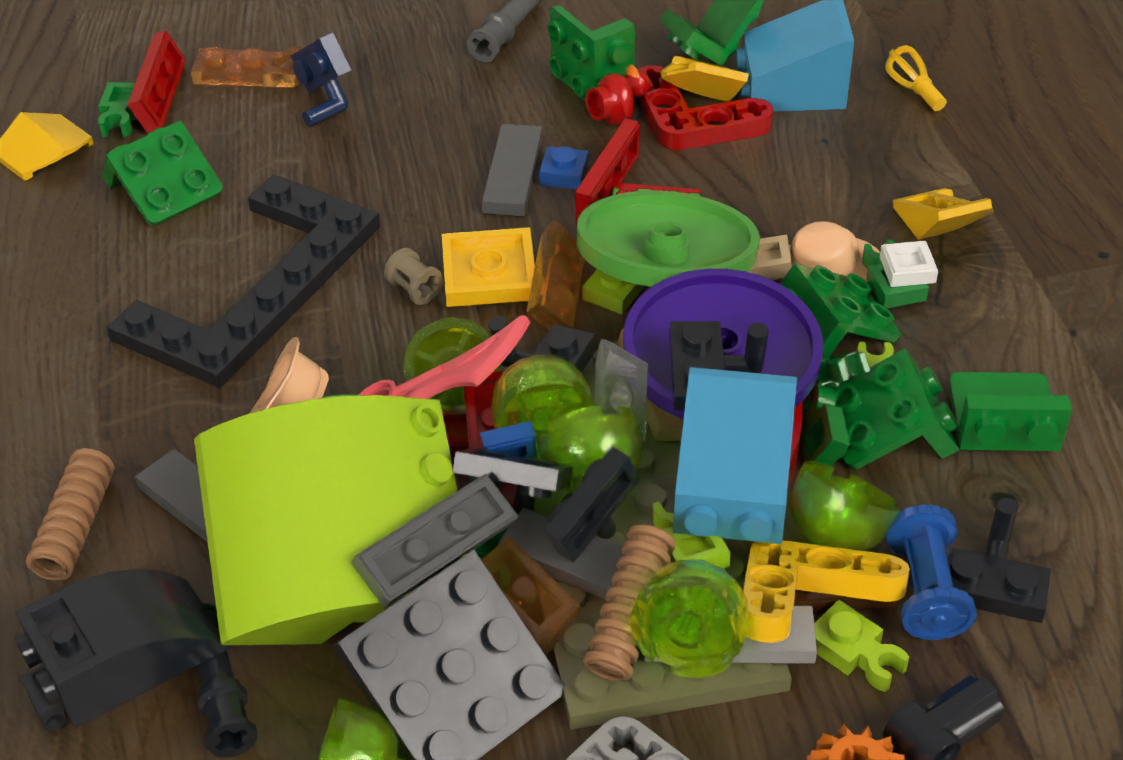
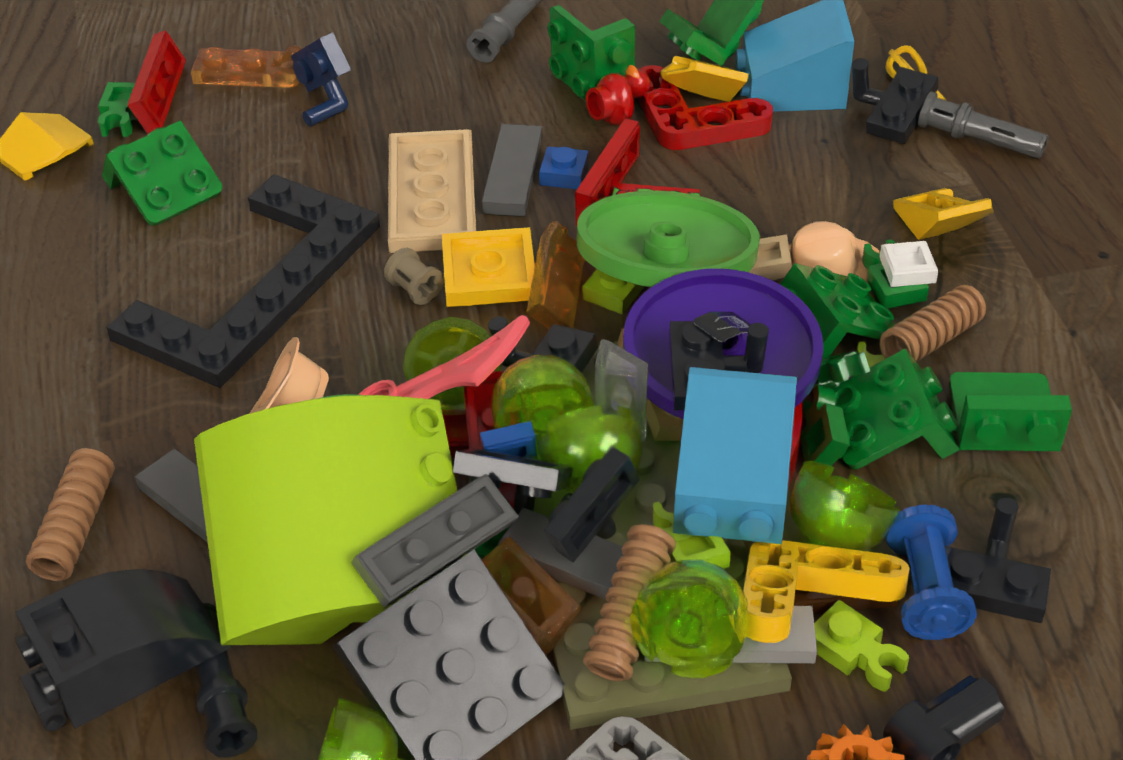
none -> tan tile [388,129,476,253]
none -> black sticker [694,312,751,342]
none -> black plate [852,58,938,144]
none -> medium nougat piece [880,285,986,362]
none -> dark grey pin [918,91,1049,159]

